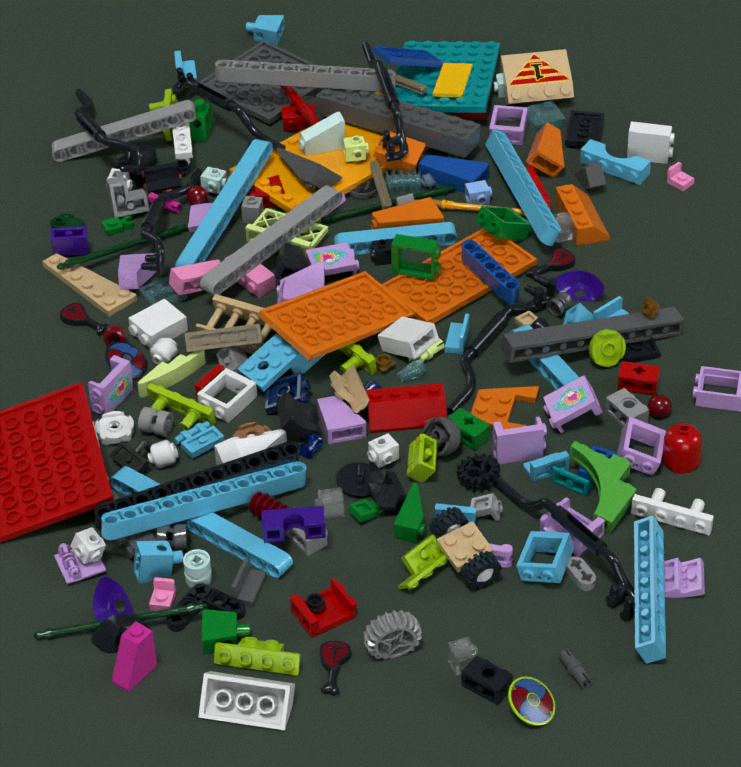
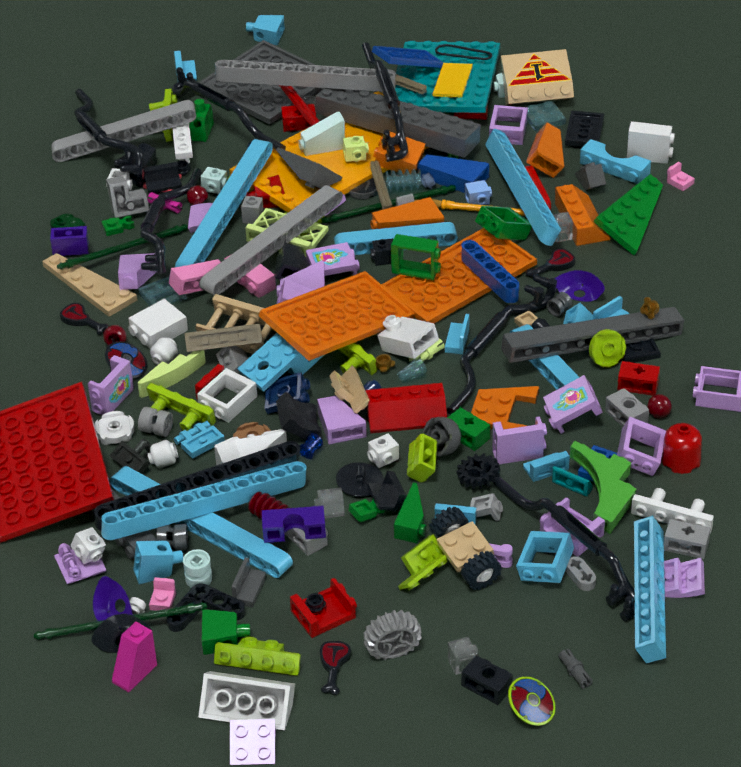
none -> white plate [130,597,146,615]
none -> hinge [230,719,276,765]
none -> white plate [383,315,401,331]
none -> black piece [435,44,493,60]
none -> green wing [594,174,663,255]
none -> light grey brick [664,519,711,559]

